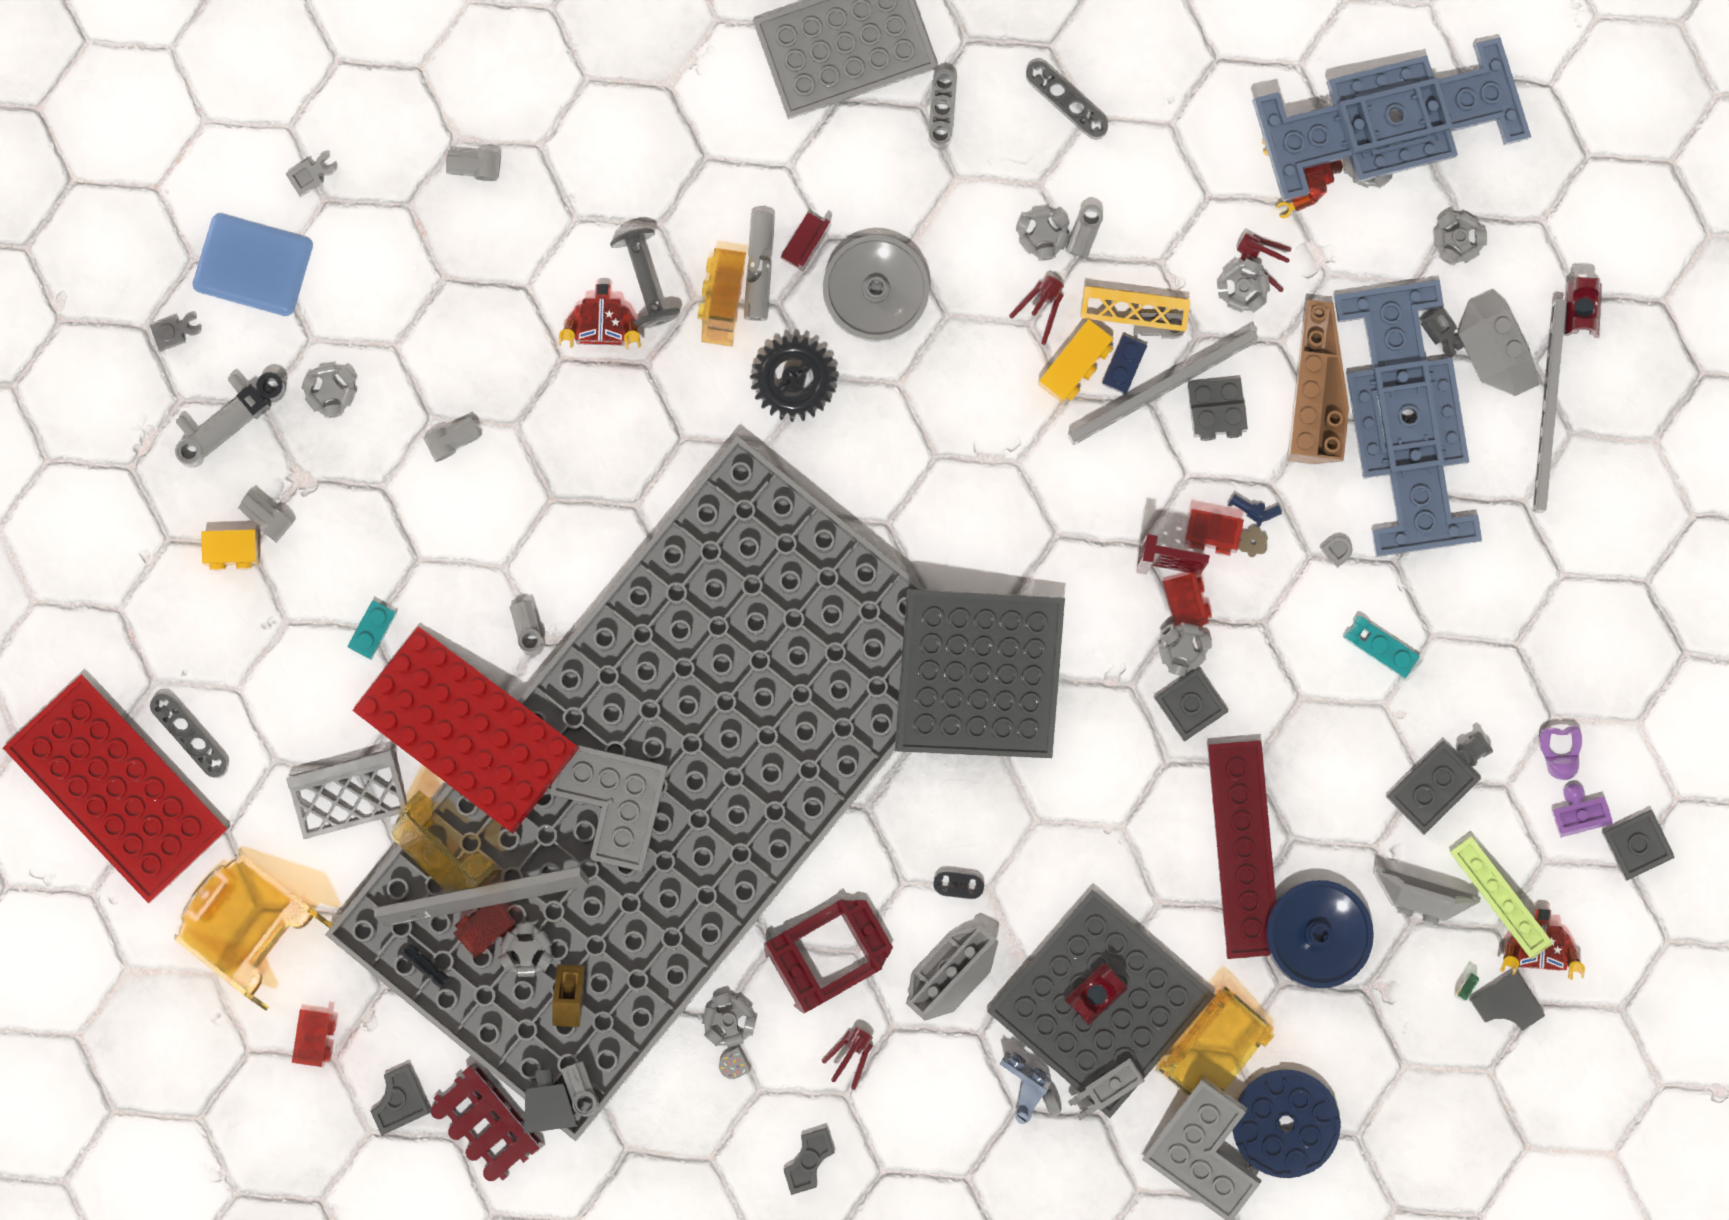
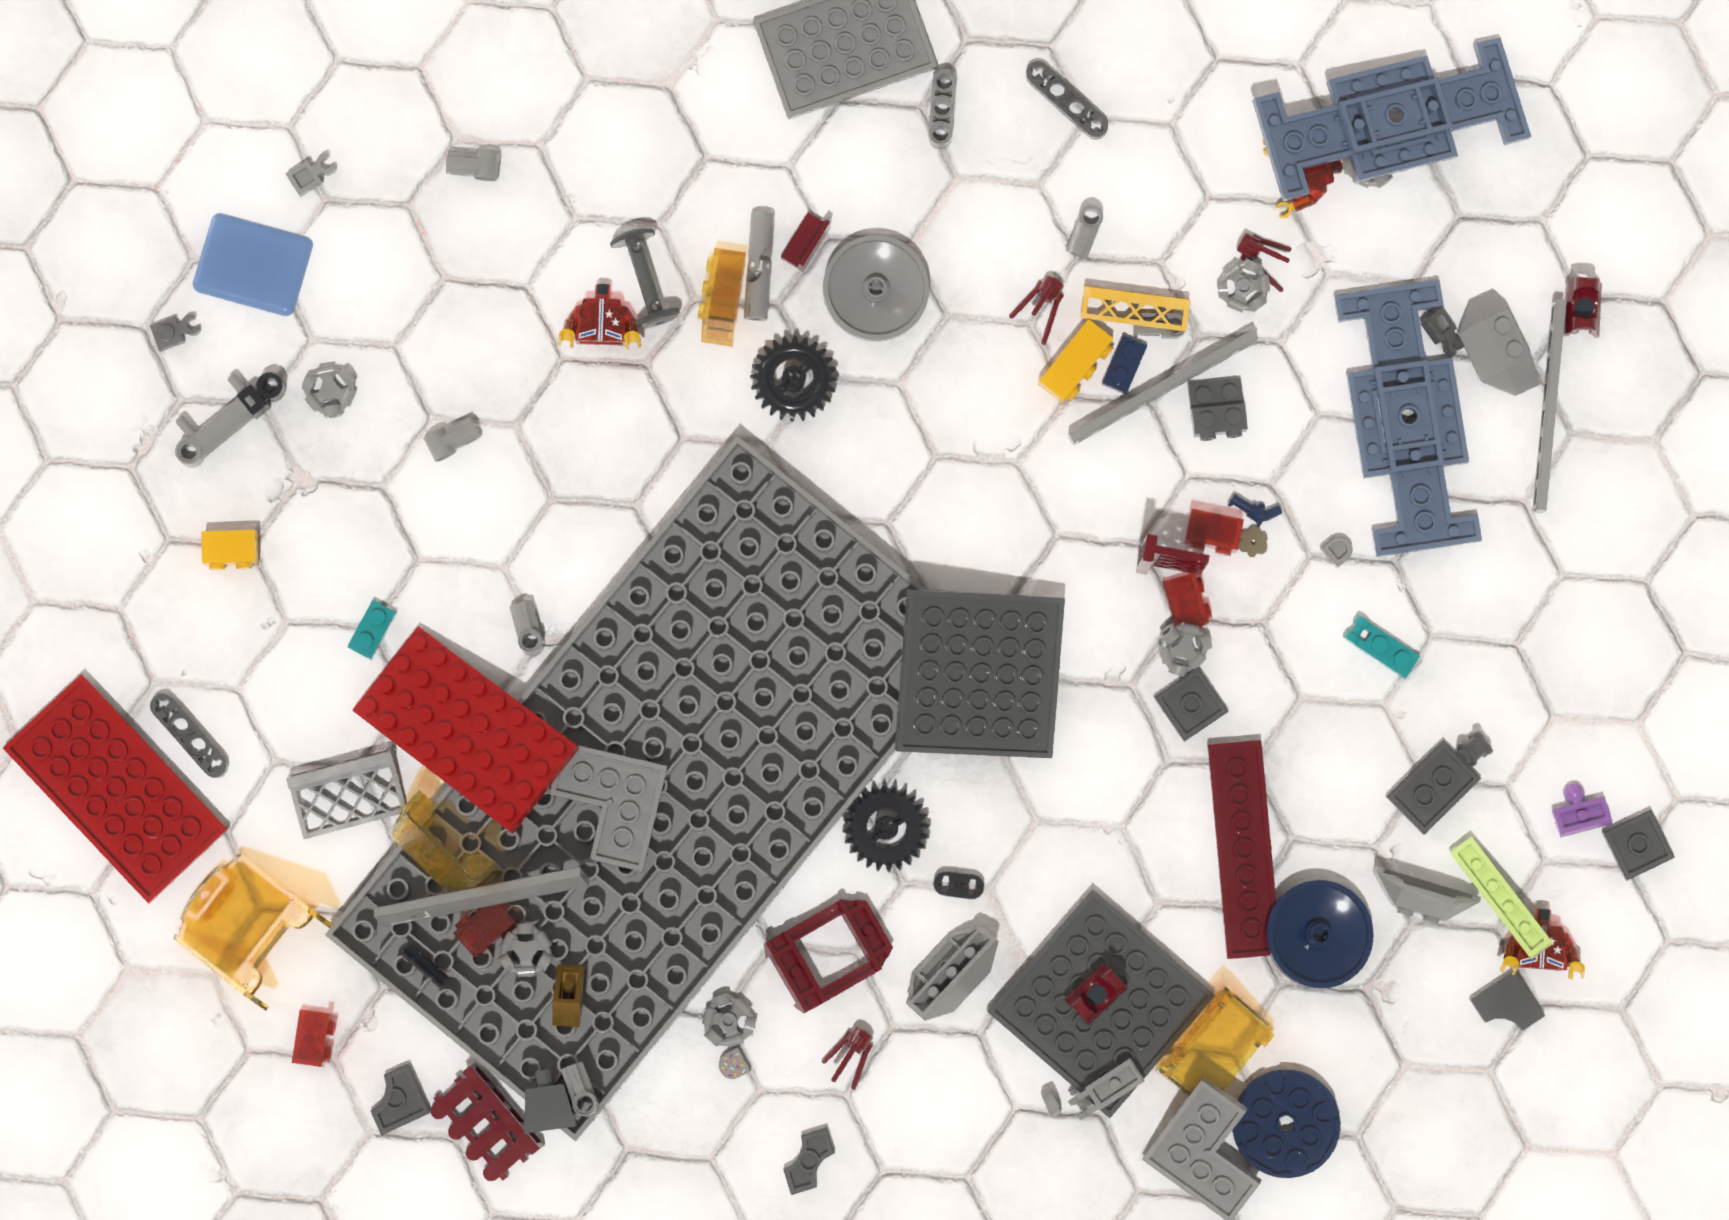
light grey piece [238,491,293,543] -> none
sand blue plate [999,1052,1051,1124] -> none
light grey piece [1016,207,1070,261] -> none
medium nougat wedge [1287,300,1349,464] -> none
light grey piece [1434,211,1487,265] -> none
clear green tile [1454,973,1480,1001] -> none
medium lavender piece [1540,726,1582,780] -> none
none -> black gear [842,784,931,873]

